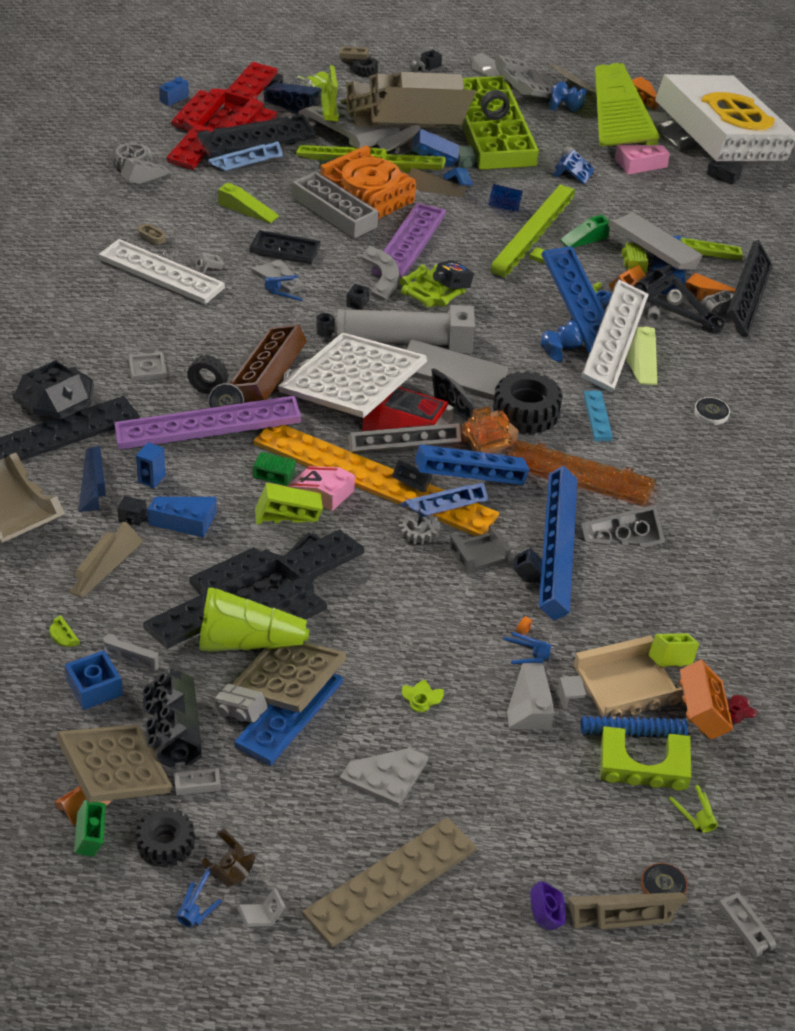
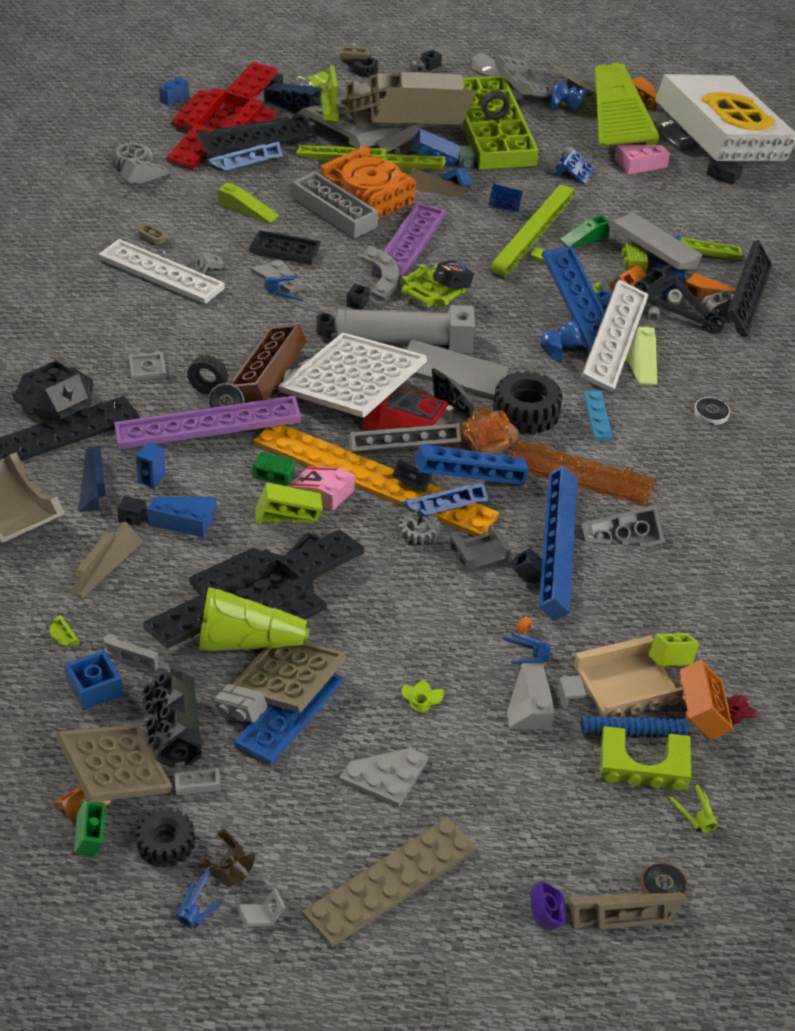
light grey plate [718,892,776,957] -> none

